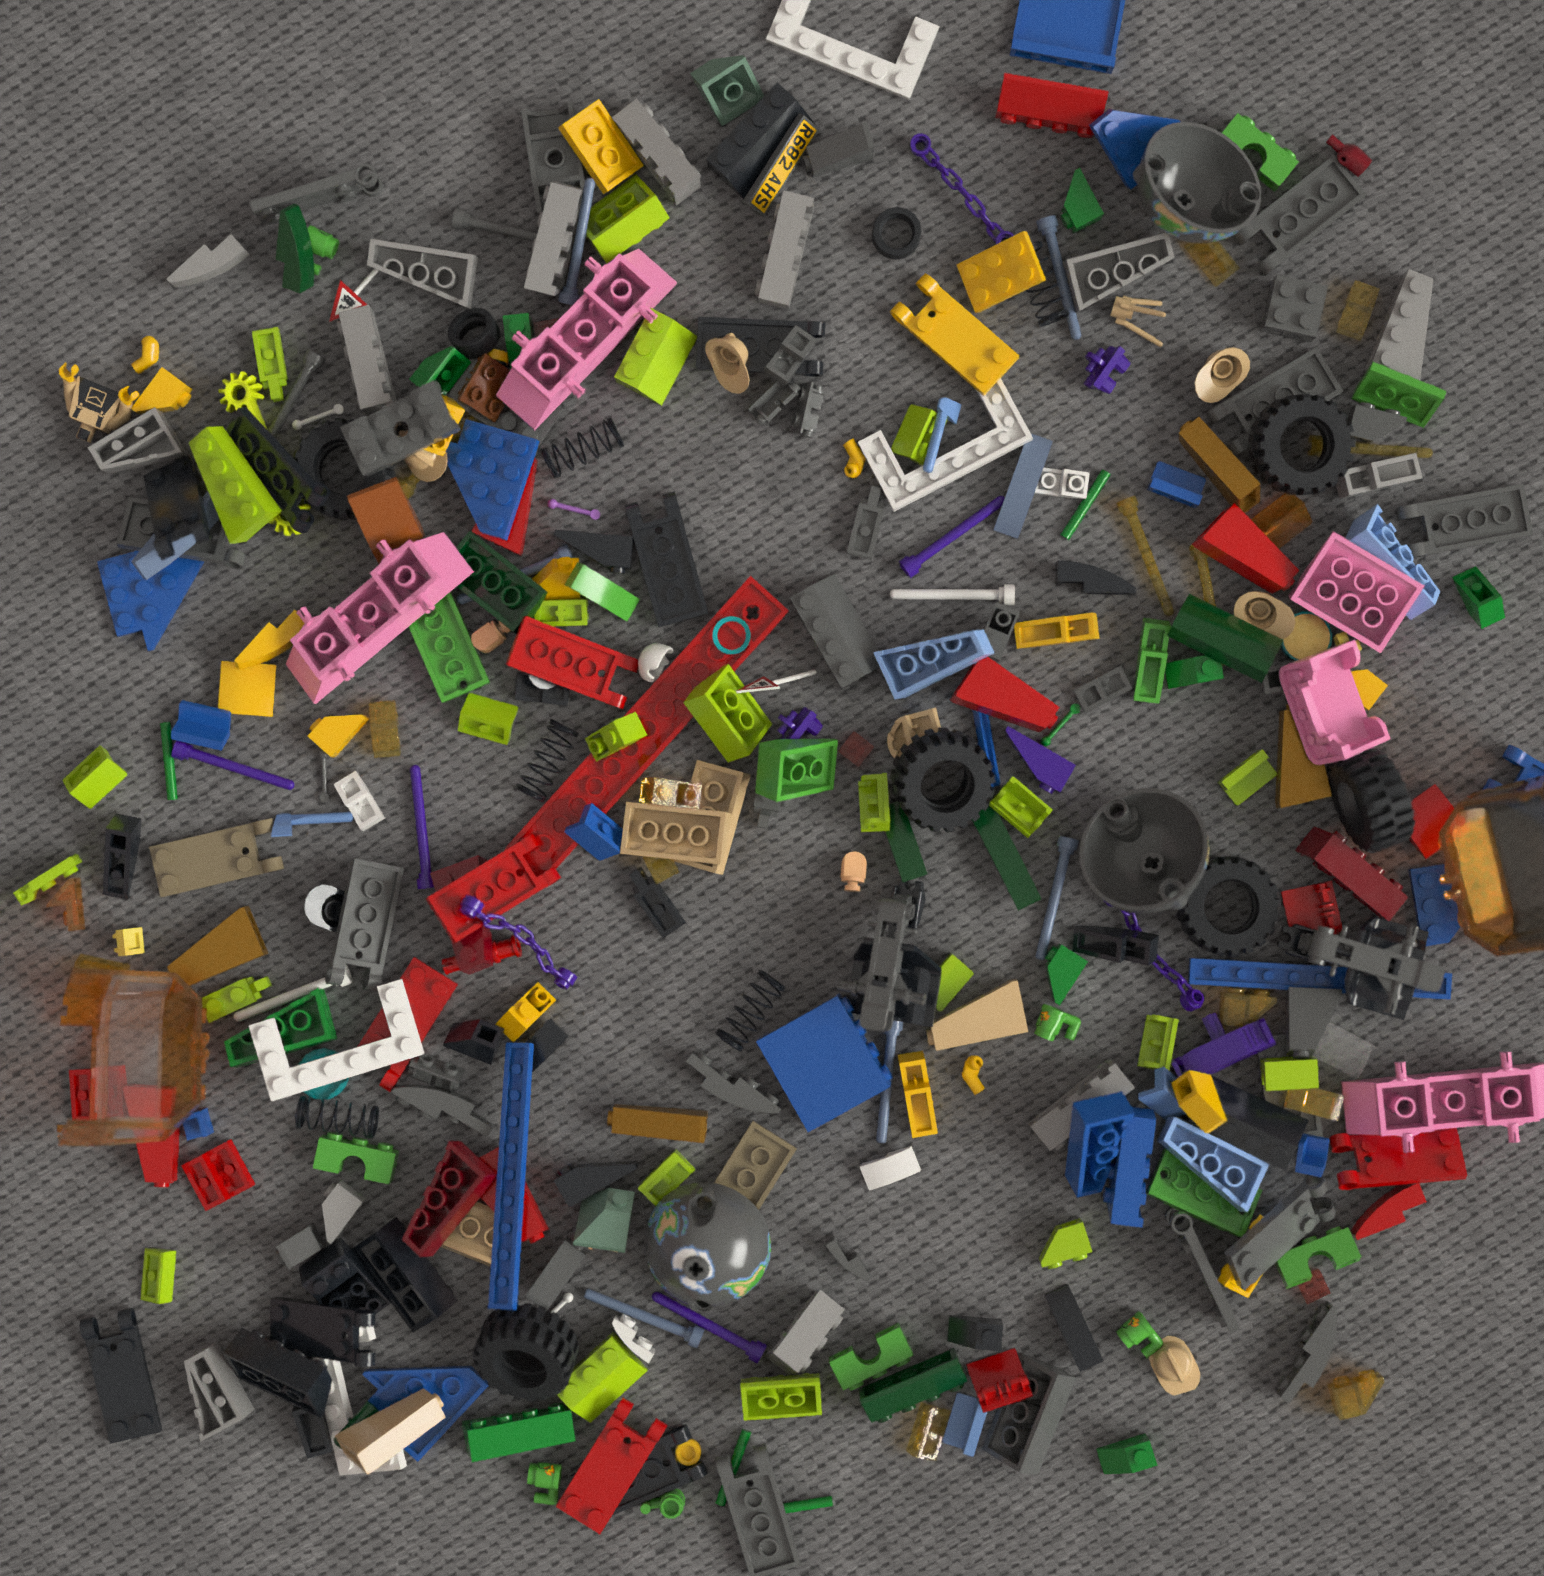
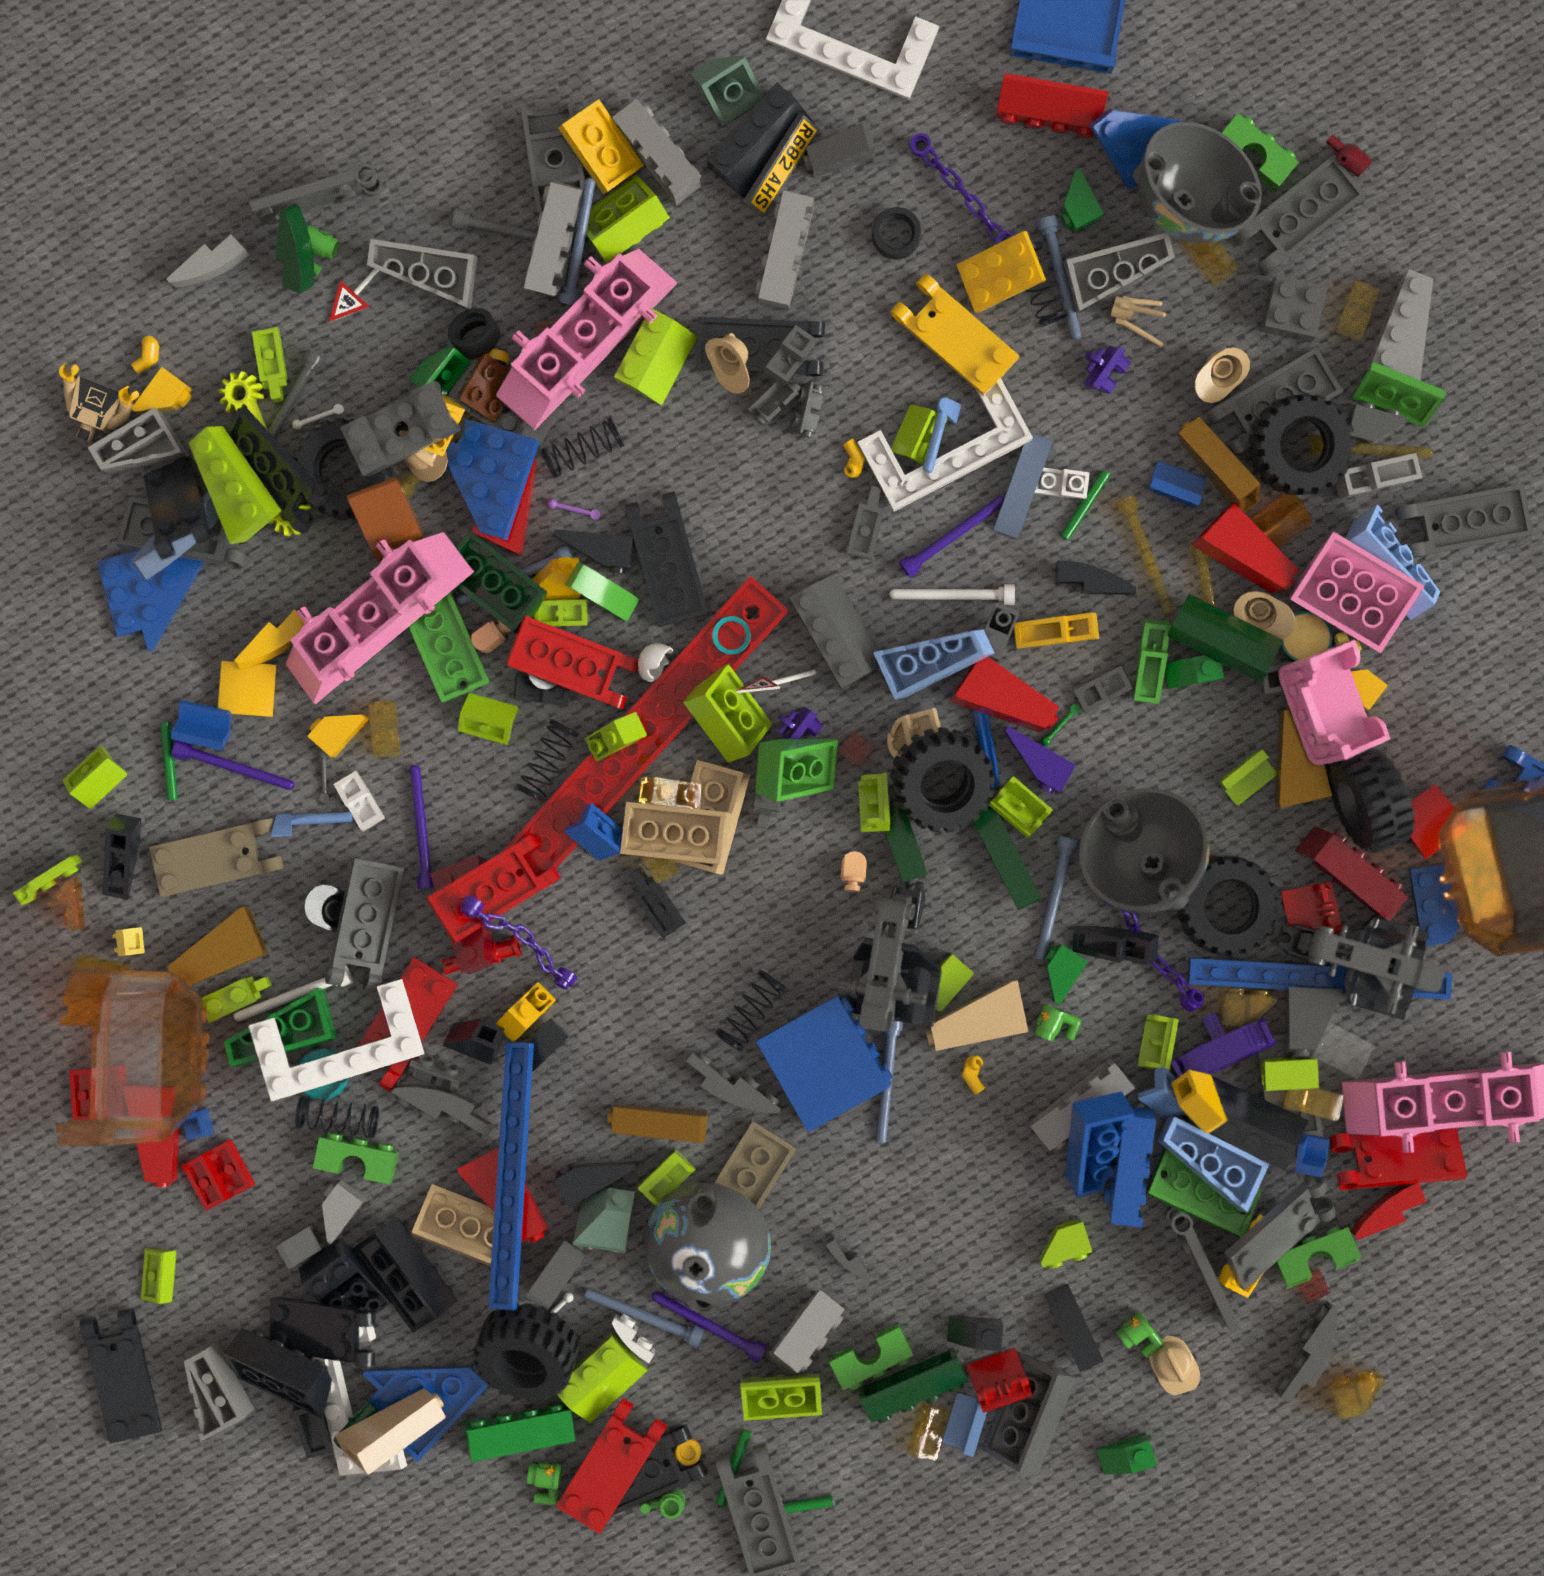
light grey wedge [337,305,397,416] -> none
dark red wedge [402,1141,497,1257] -> none
green slope [503,313,534,369] -> none
white slope [860,1146,921,1190] -> none
yellow slope [897,1050,938,1138] -> none
green slope [1452,566,1505,629] -> none

